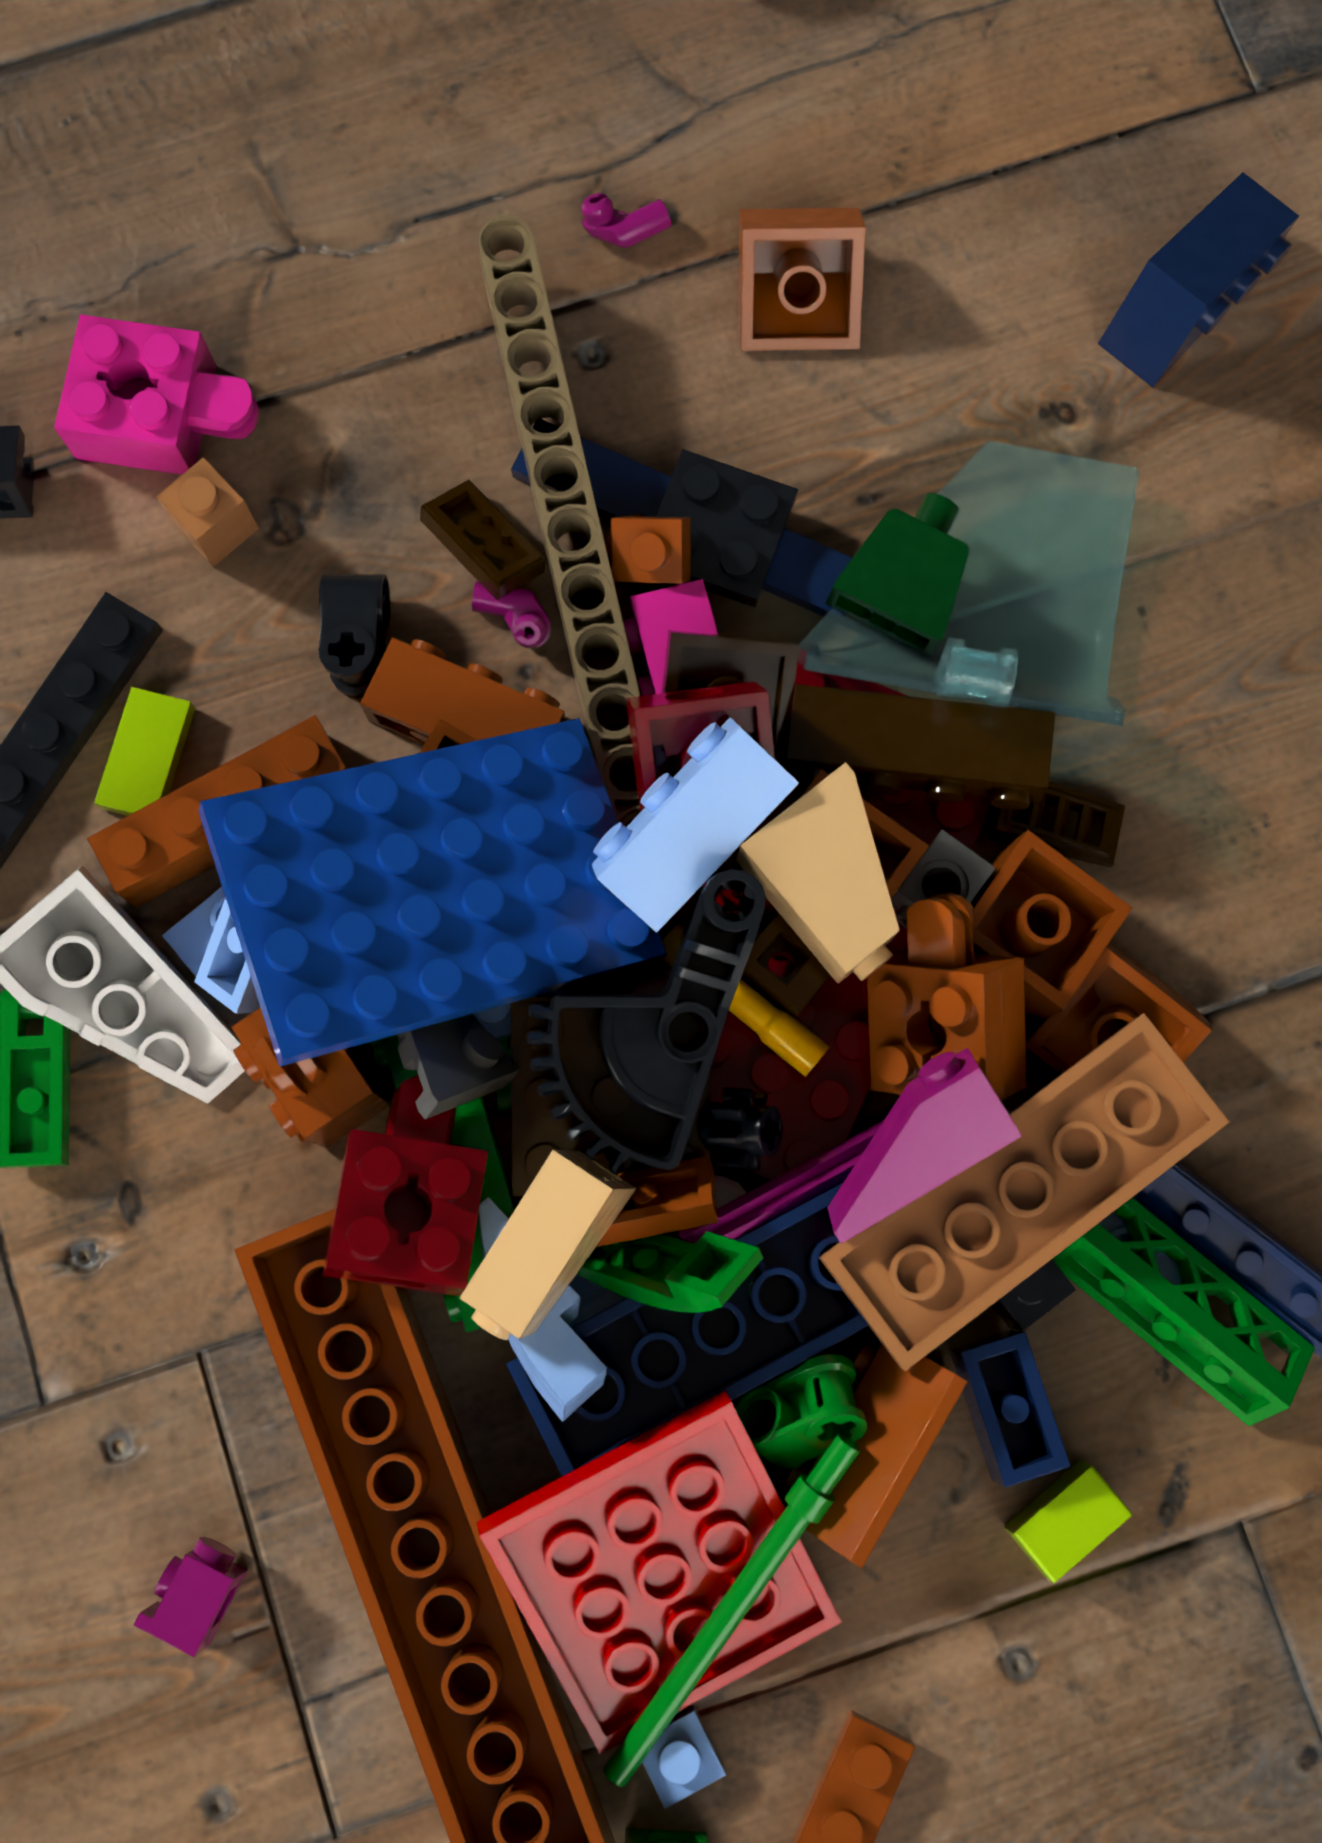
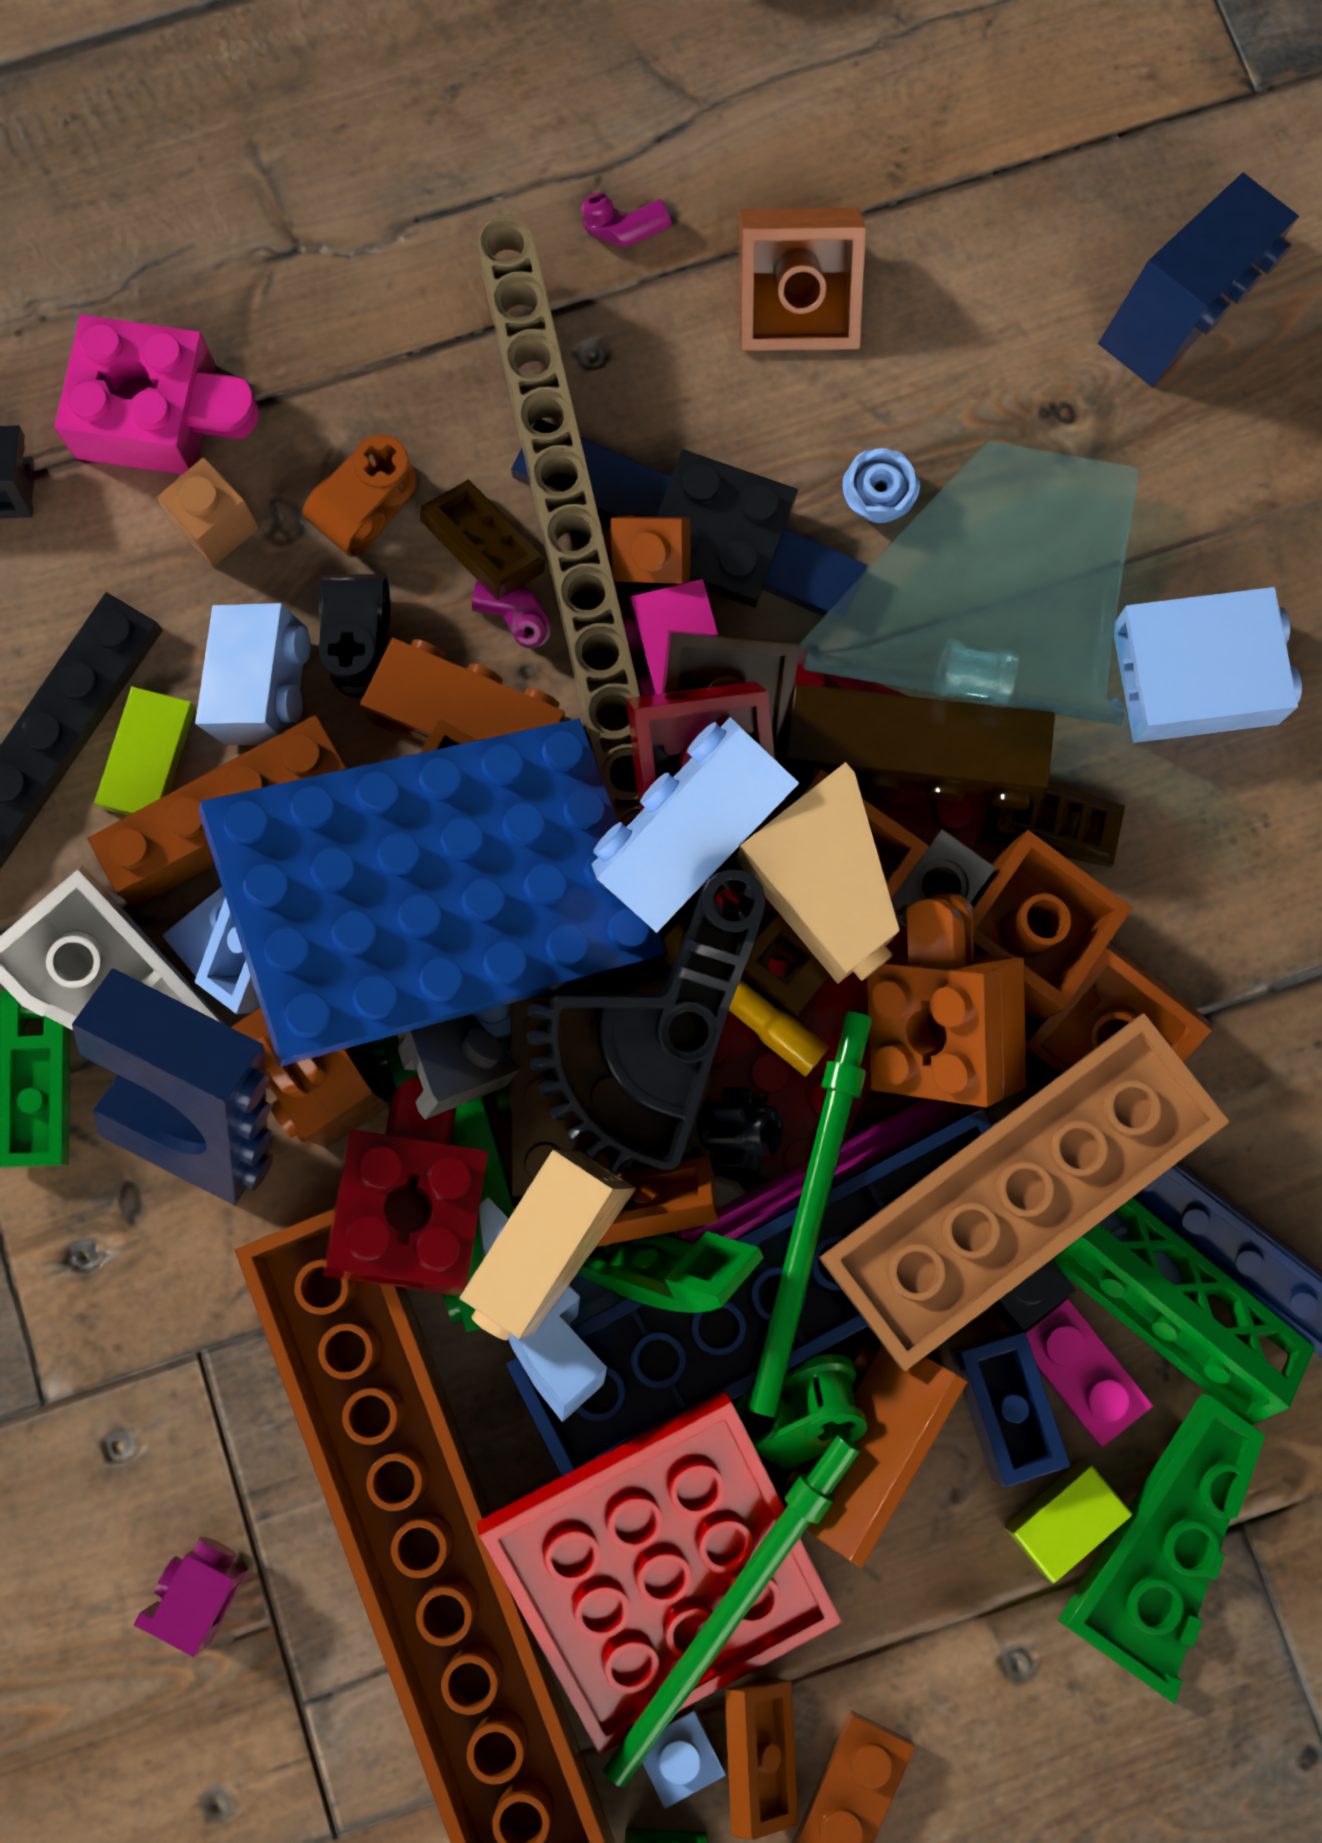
dark green torso [825,493,970,656] -> none
magenta slope [827,1047,1022,1244] -> none
none -> dark blue arch [72,968,273,1206]
none -> light blue brick [195,603,311,745]
none -> dark orange piece [302,434,418,557]
none -> dark orange plate [725,1677,799,1840]
none -> green bar [748,1011,872,1418]
none -> light blue plate [843,448,920,523]
none -> dark pink plate [1023,1299,1153,1448]
none -> green wing [1057,1393,1265,1704]
none -> light blue brick [1112,587,1302,743]

